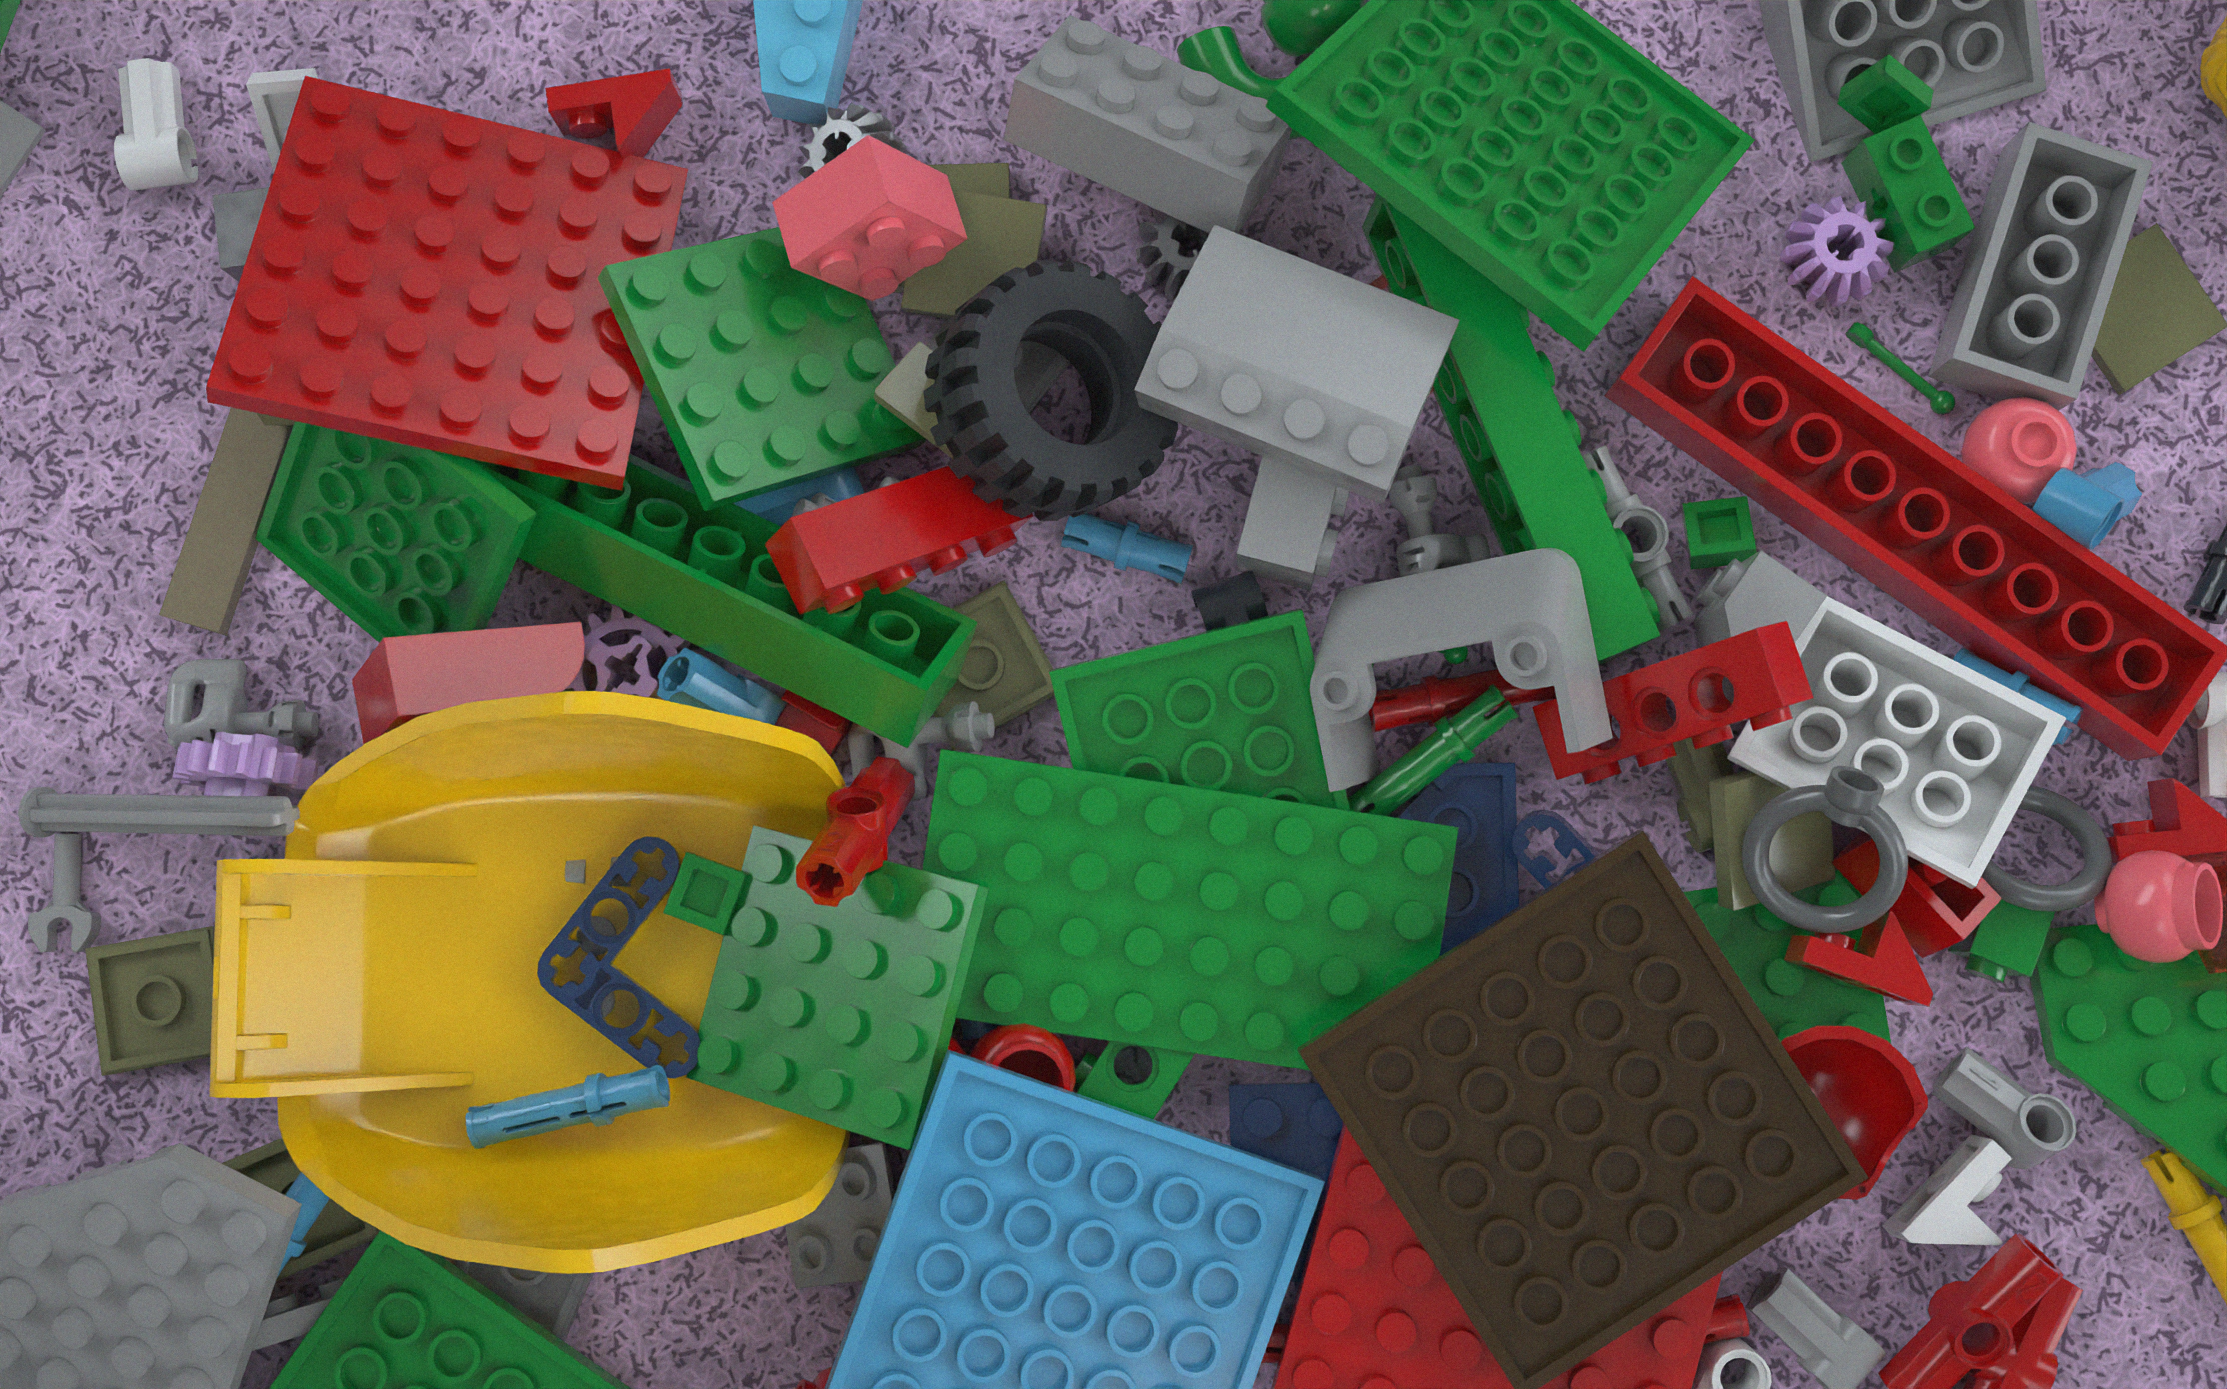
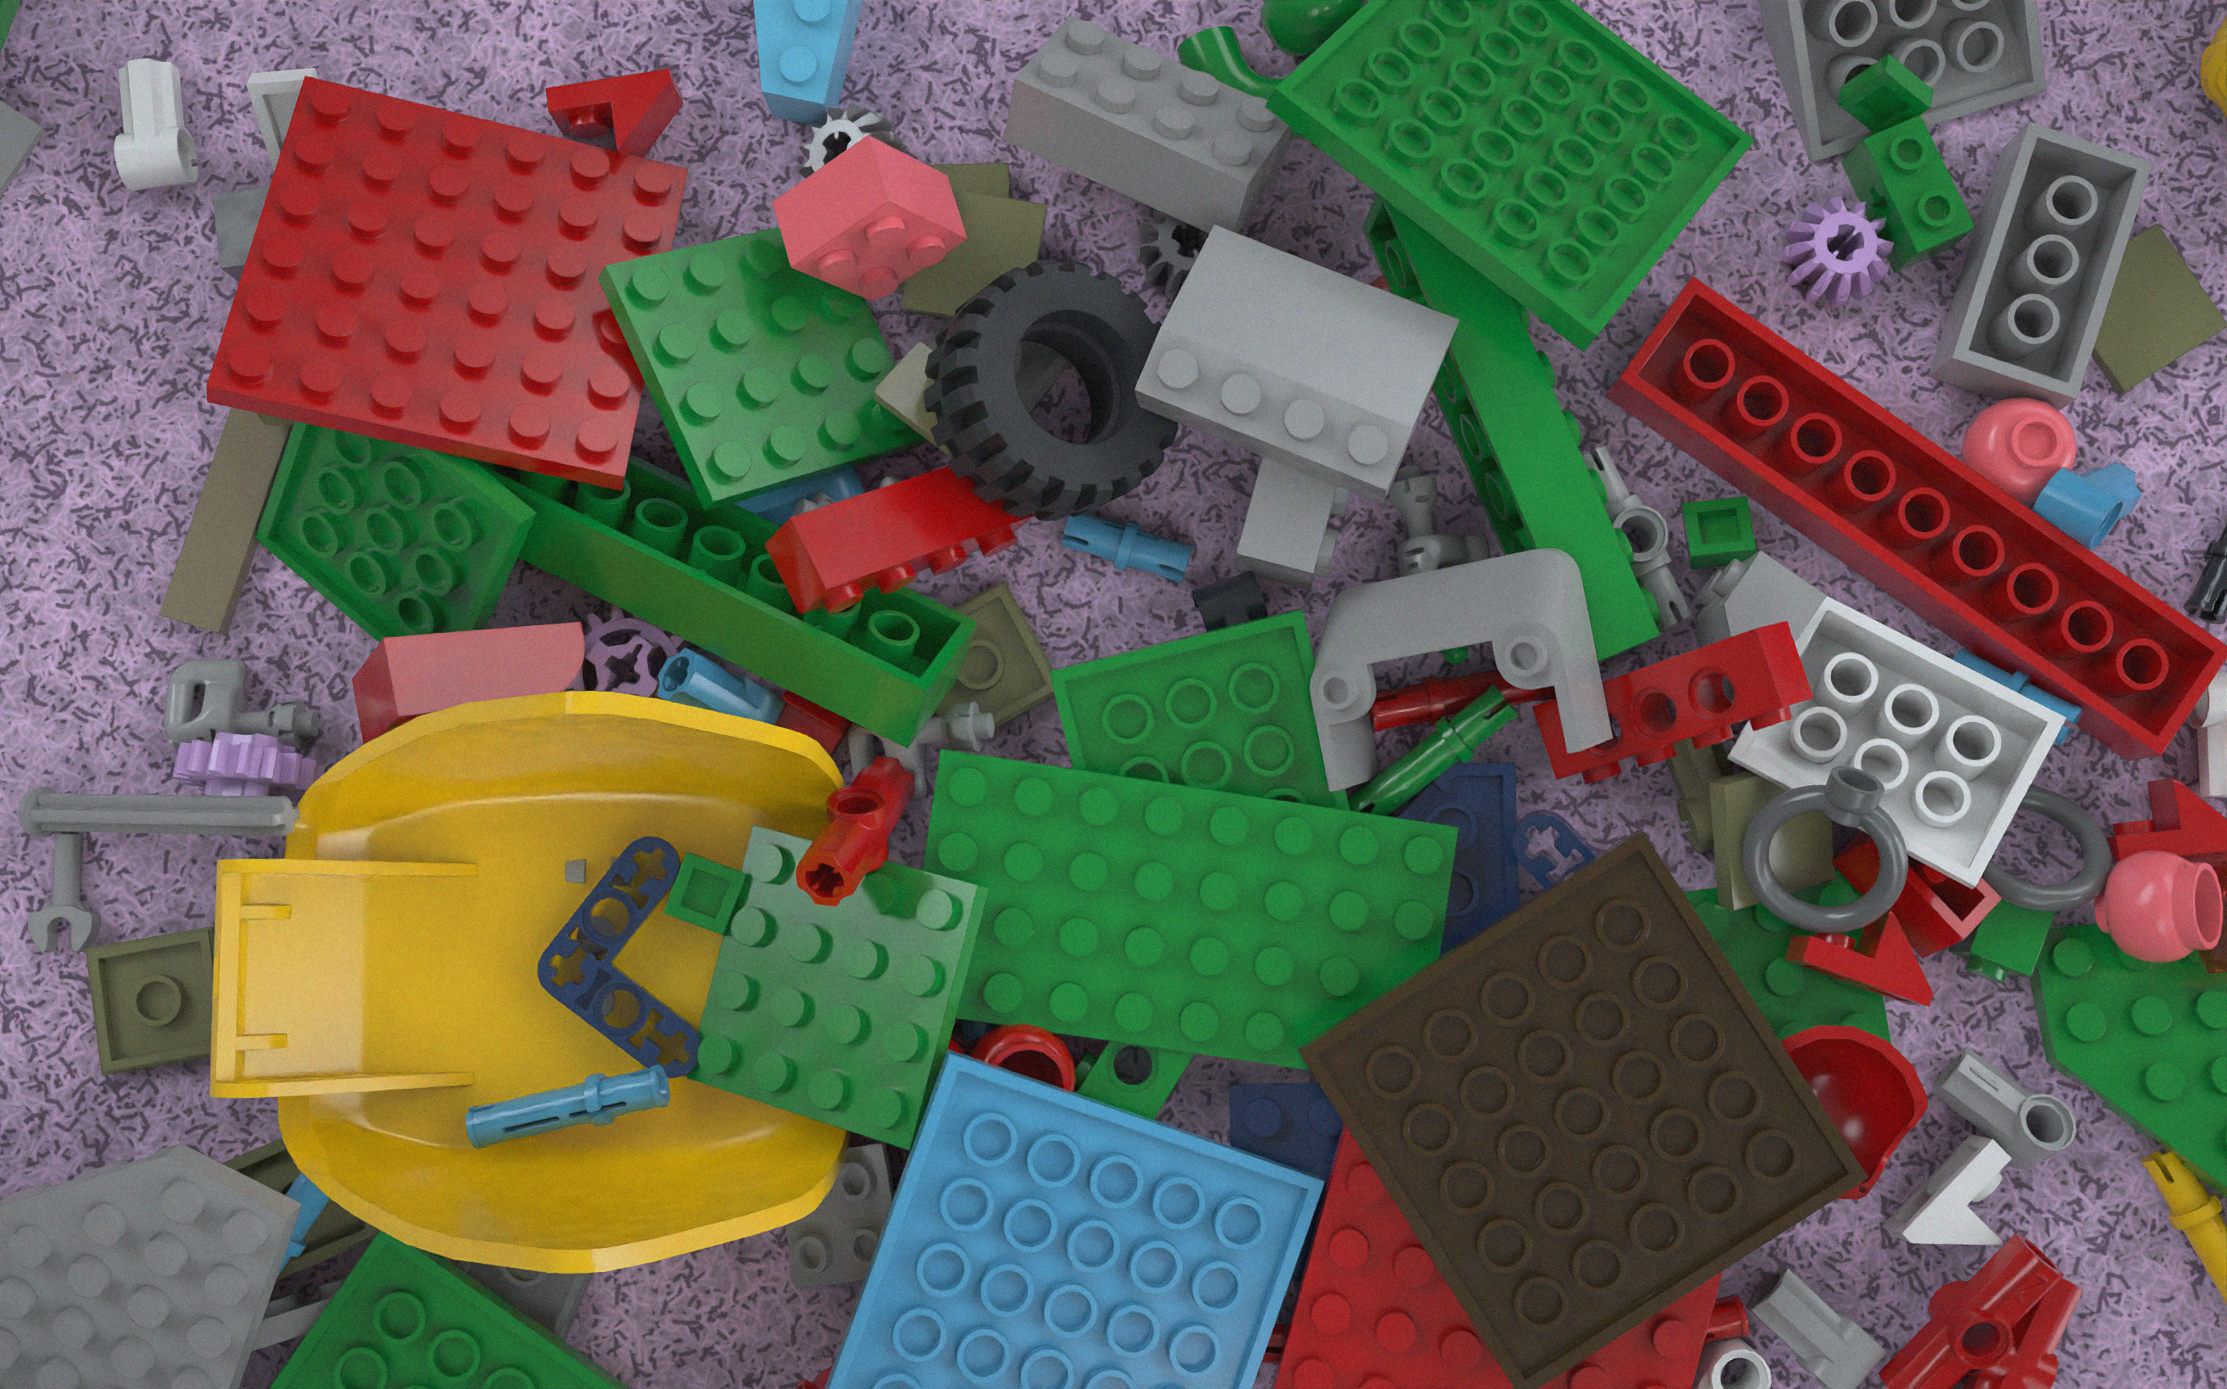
green hinge [1845,322,1956,415] -> none

